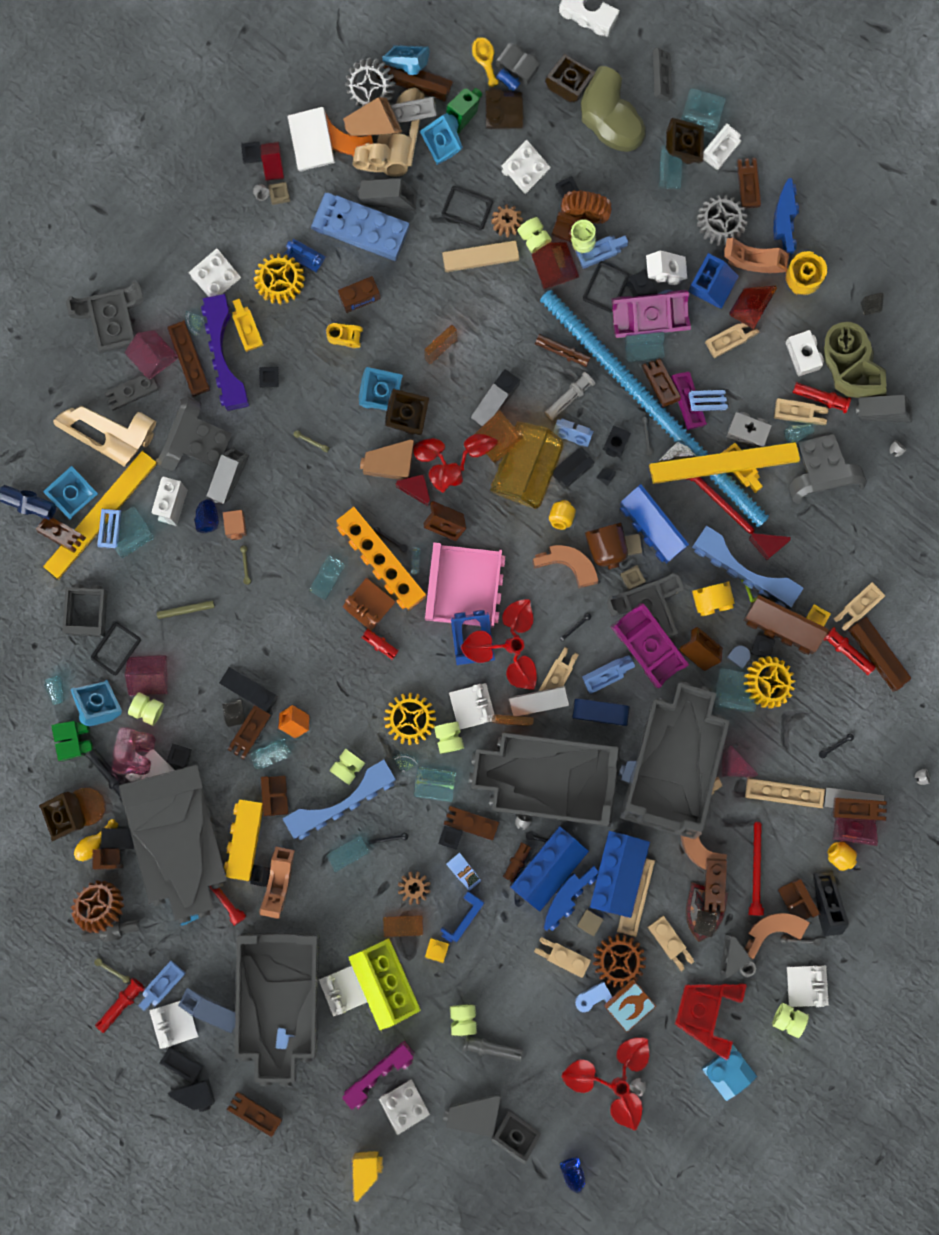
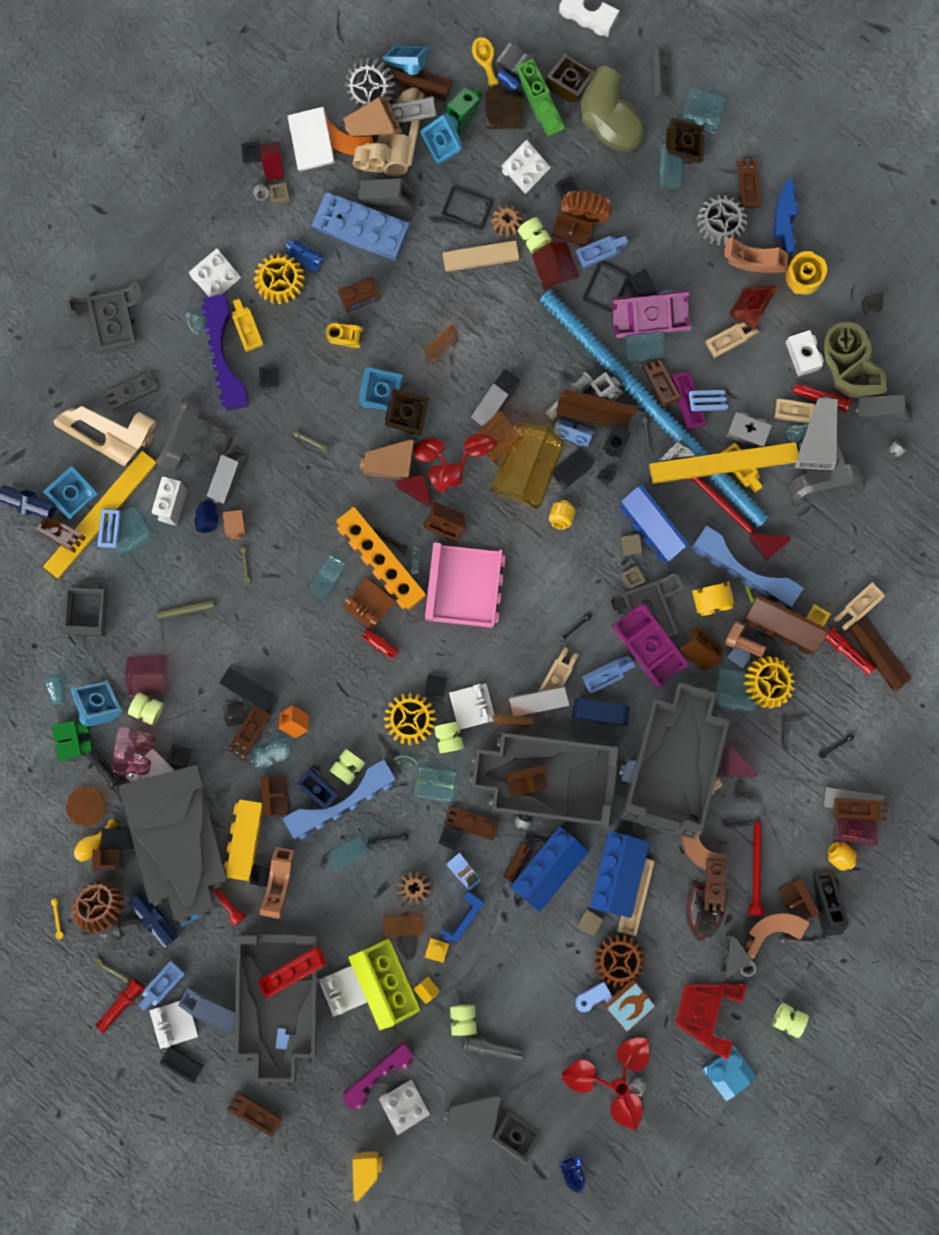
dark brown slope [39,791,85,842] -> none
black piece [91,622,141,676] -> none
clear pink slope [125,330,178,380] -> none
reddish brown tile [167,320,211,397] -> none
black slope [168,1079,215,1112] -> none
blue panel [451,610,495,665] -> none
red plant [461,599,537,690] -> none
nougat arch [532,545,598,588] -> none
tan hinge [534,937,591,978] -> none
reddish brown pin [535,334,591,367] -> none
blue slope [543,866,599,931] -> none
yellowish green wheel [571,220,596,253] -> none
reddish brown cylinder [585,522,628,569] -> none
white brick [646,250,687,285] -> none
tan hinge [648,916,695,971] -> none
blue slope [688,253,739,309] -> none
white hinge [703,124,741,170] -> none
tan tile [745,778,825,808] -> none
white hinge [787,966,829,1007] -> none
light grey hinge [914,769,931,785] -> none
none -> yellow hinge [51,898,64,939]
none -> dark blue piece [128,892,178,948]
none -> red tile [258,946,328,999]
none -> dark blue slope [296,767,338,810]
none -> yellow slope [413,976,441,1004]
none -> black plate [425,674,447,697]
none -> reddish brown panel [505,764,549,797]
none -> bright green slope [516,59,565,138]
none -> reddish brown panel [556,389,637,431]
none -> light grey brick [591,372,623,401]
none -> nougat piece [725,621,767,658]
none -> light grey slope [795,397,837,470]

